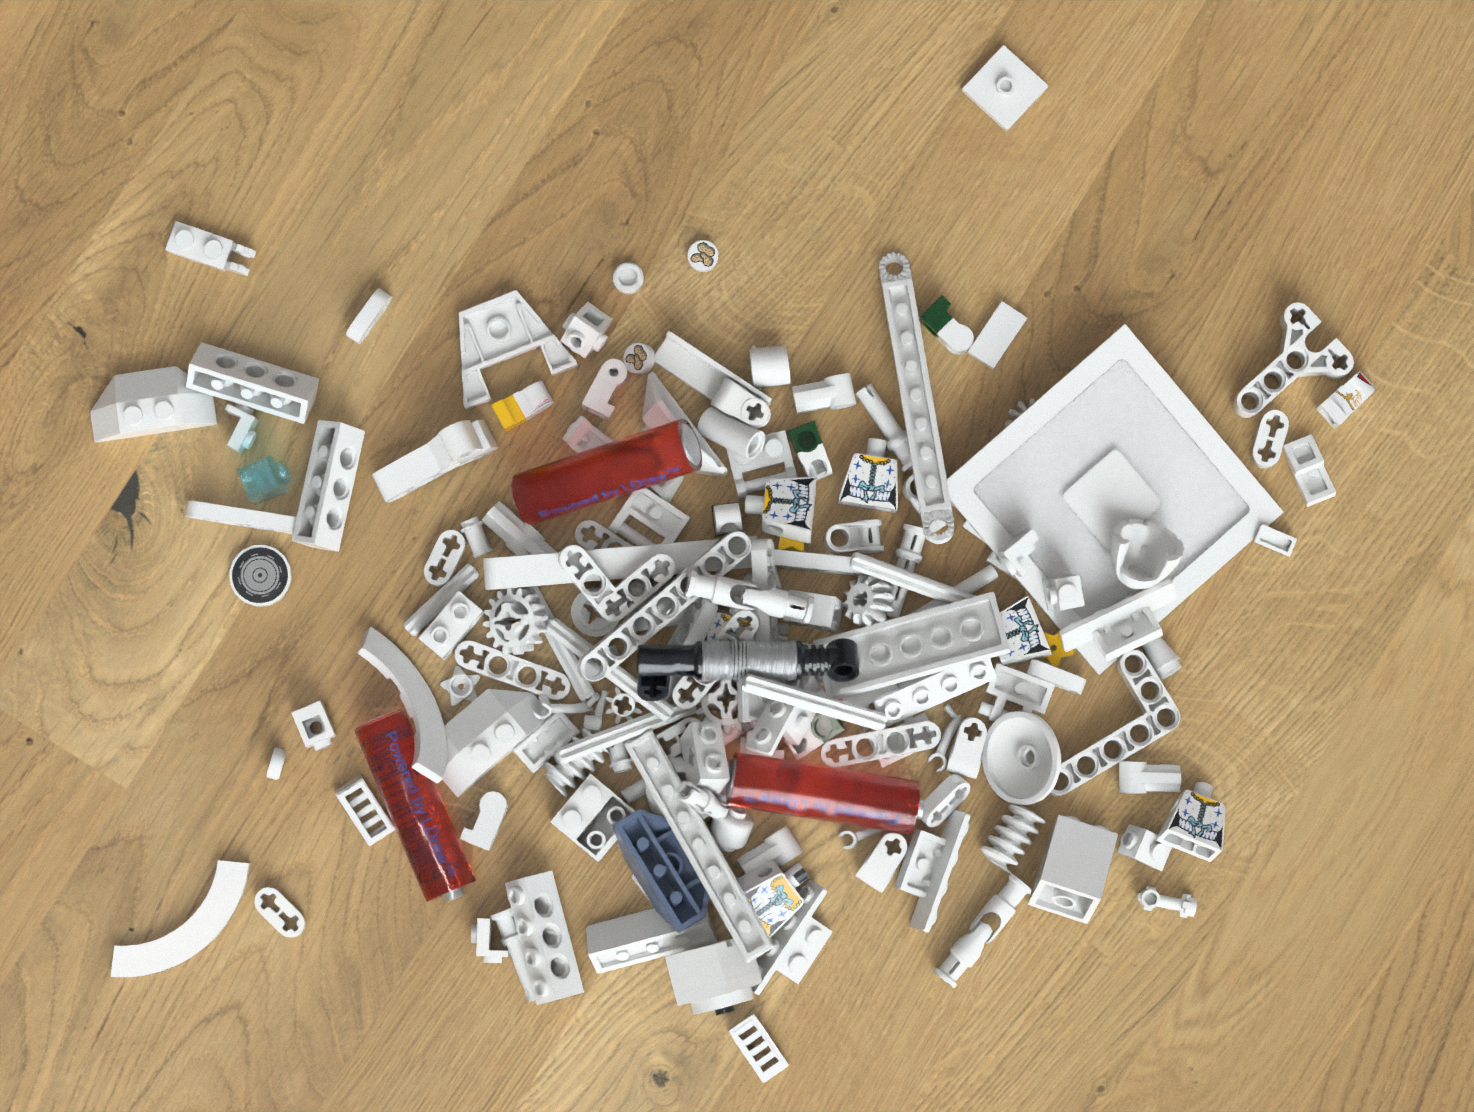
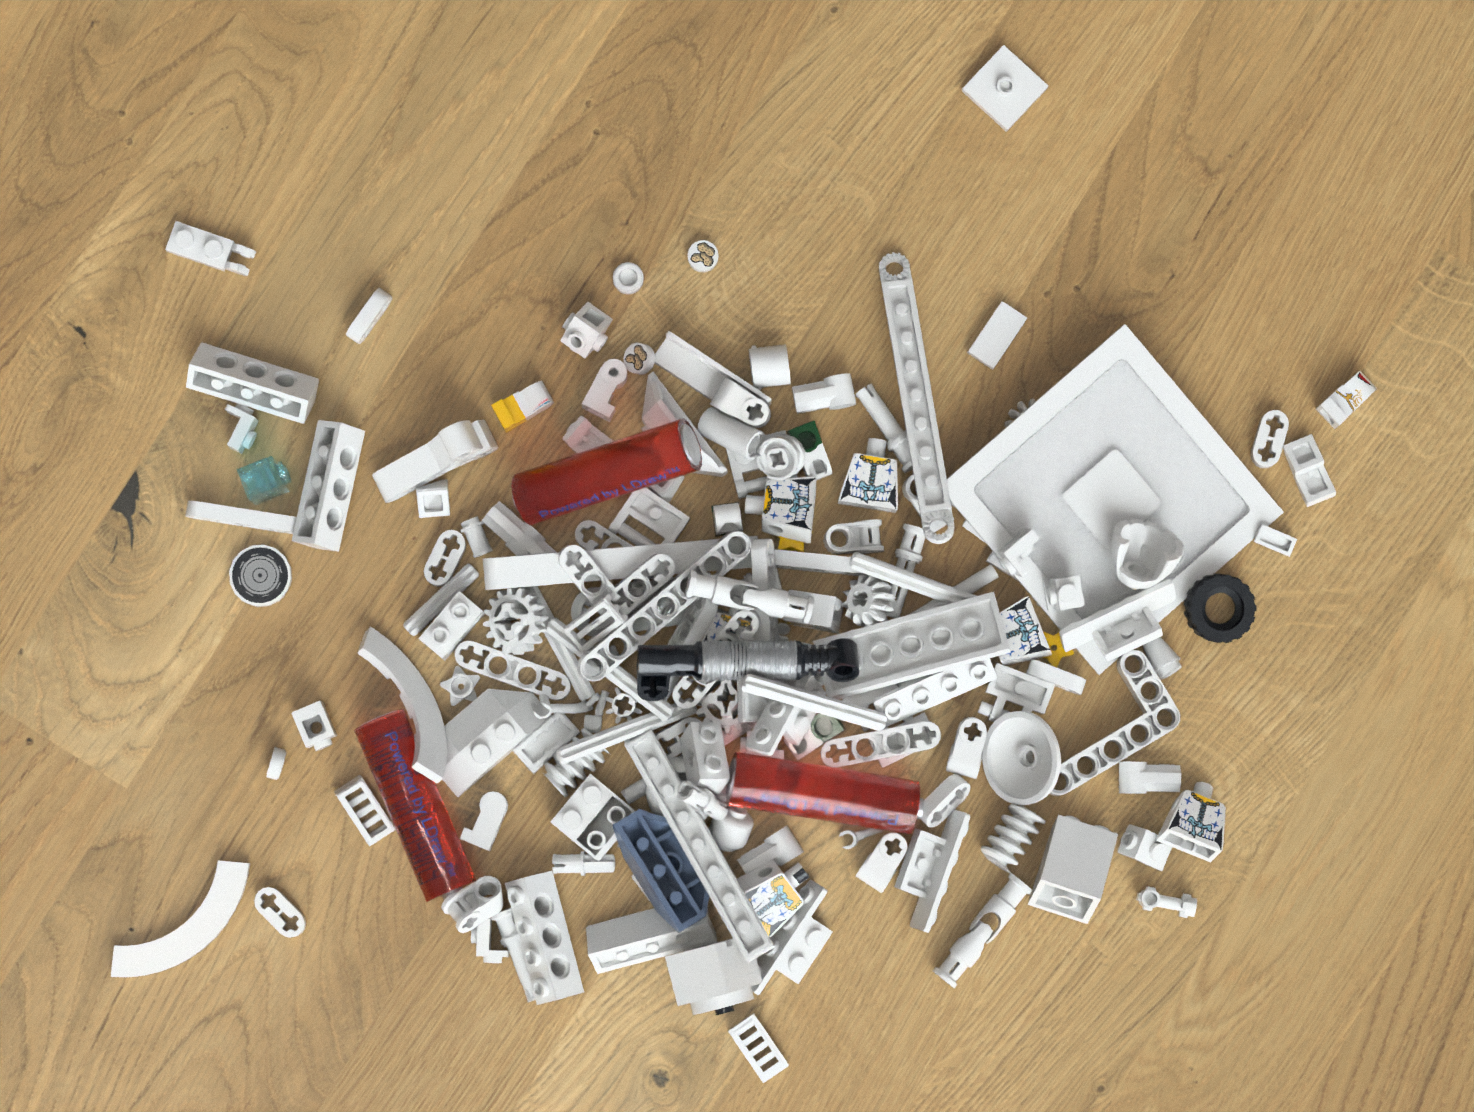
white wedge [90,366,218,443] -> none
white wing [459,290,578,410] -> none
white pin [607,741,633,774] -> none
leg [919,295,974,355] -> none
white piece [927,704,961,772] -> none
white beam [1233,302,1354,418] -> none
none -> white slope [416,479,450,518]
none -> white piece [441,876,503,933]
none -> white axle [552,851,615,876]
none -> white tile [562,594,629,654]
none -> white wheel [757,434,805,480]
none -> black tyre [1184,574,1257,643]

